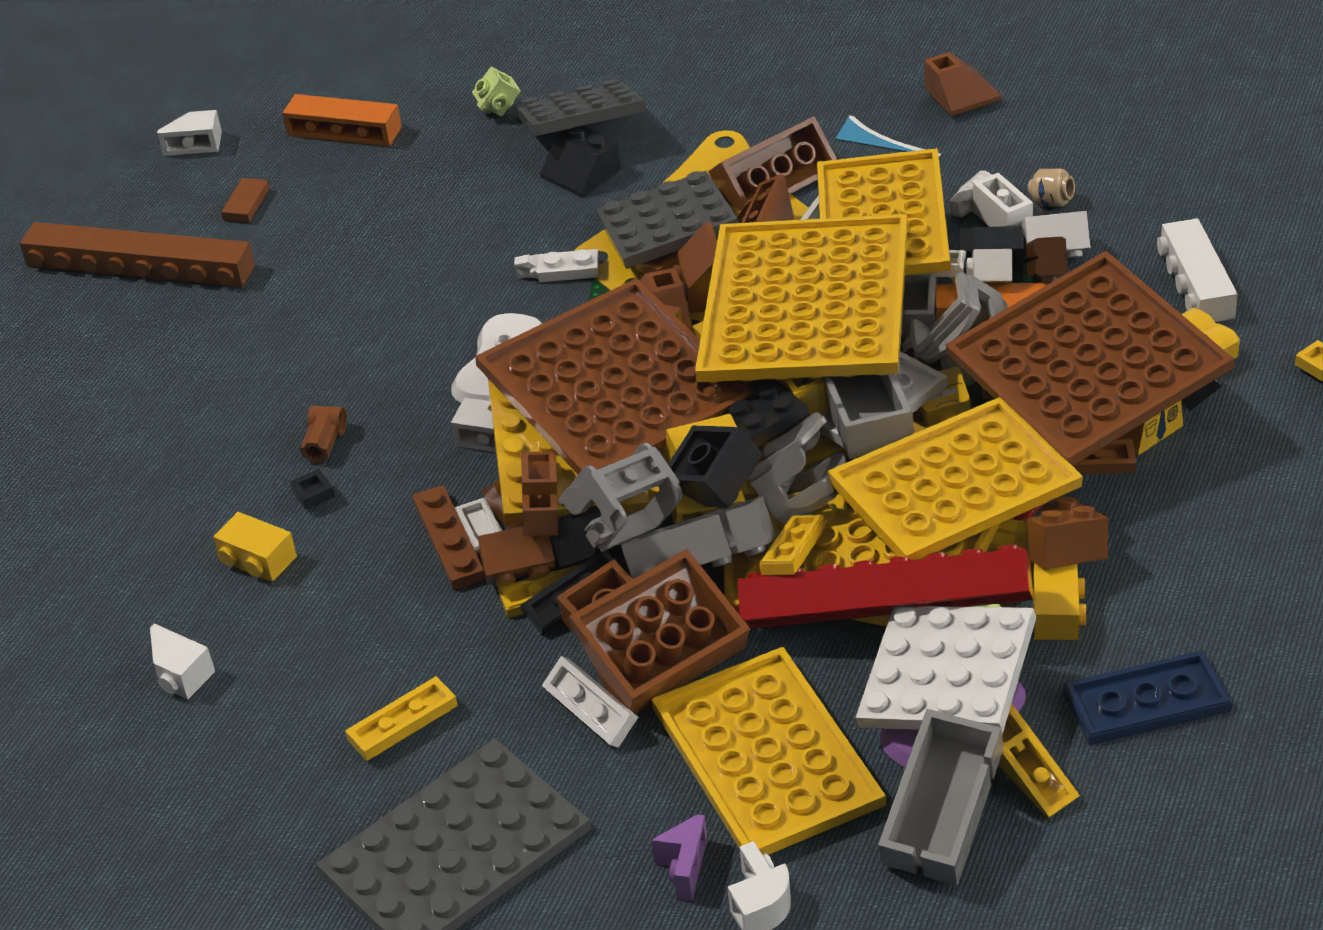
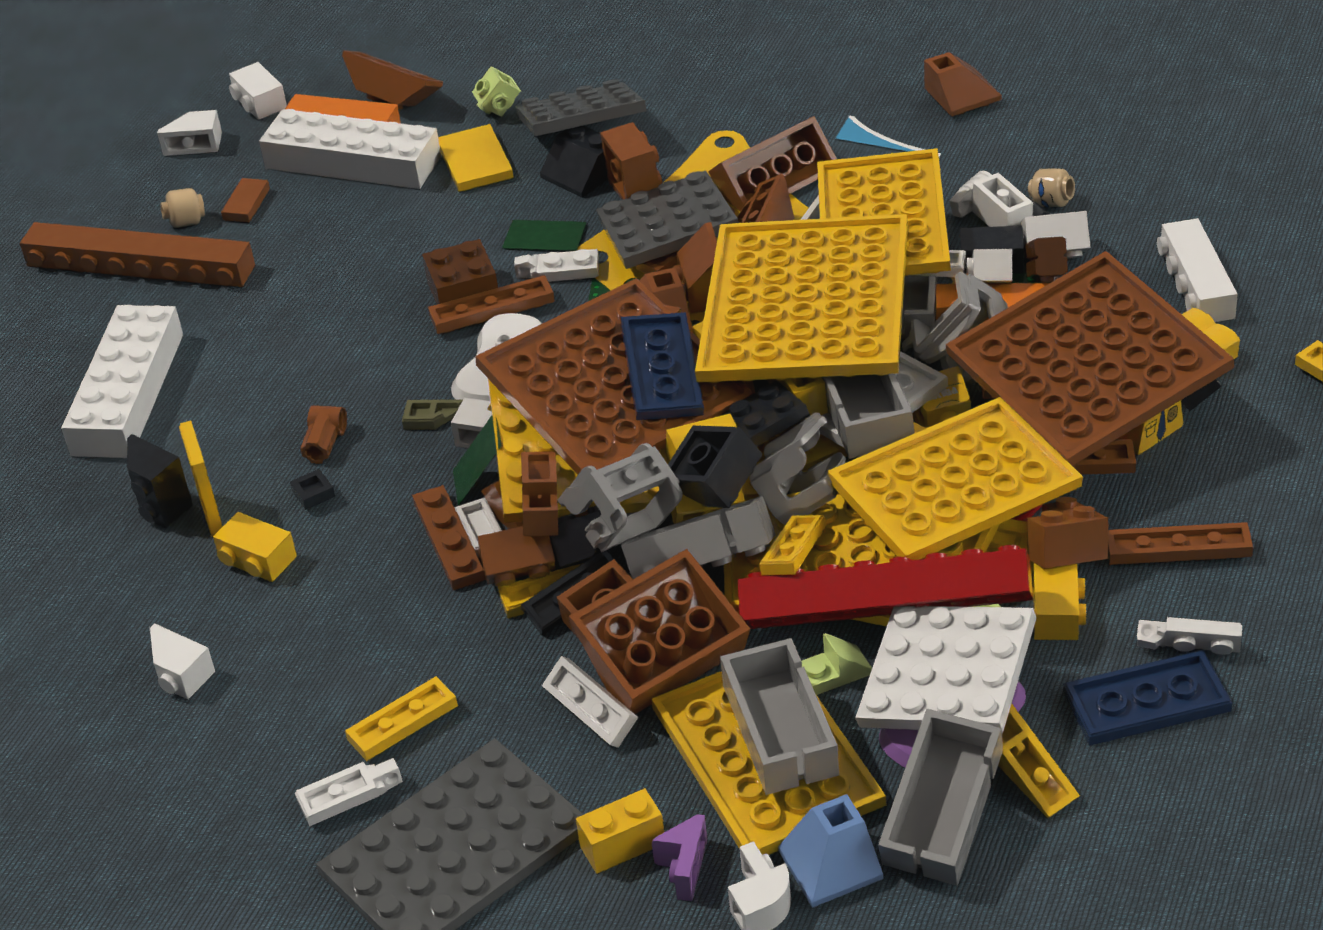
none -> white brick [61,305,183,458]
none -> black slope [127,434,193,528]
none -> tan head [160,188,205,228]
none -> yellow tile [179,420,223,537]
none -> white brick [229,62,287,120]
none -> white brick [259,109,441,189]
none -> white hinge [295,758,403,826]
none -> dark orange wedge [342,50,443,109]
none -> olive tile [402,399,463,430]
none -> reddish brown brick [422,239,498,304]
none -> dark orange plate [428,275,555,334]
none -> yellow tile [438,124,514,192]
none -> dark green sticker [453,416,502,506]
none -> dark green sticker [502,220,587,251]
none -> yellow brick [576,788,664,874]
none -> dark orange brick [600,122,663,200]
none -> dark blue tile [621,312,704,420]
none -> light grey piece [720,638,839,795]
none -> medium blue slope [778,794,883,908]
none -> yellowish green slope [801,633,872,695]
none -> dark orange plate [1108,522,1253,565]
none -> white hinge [1137,617,1242,655]

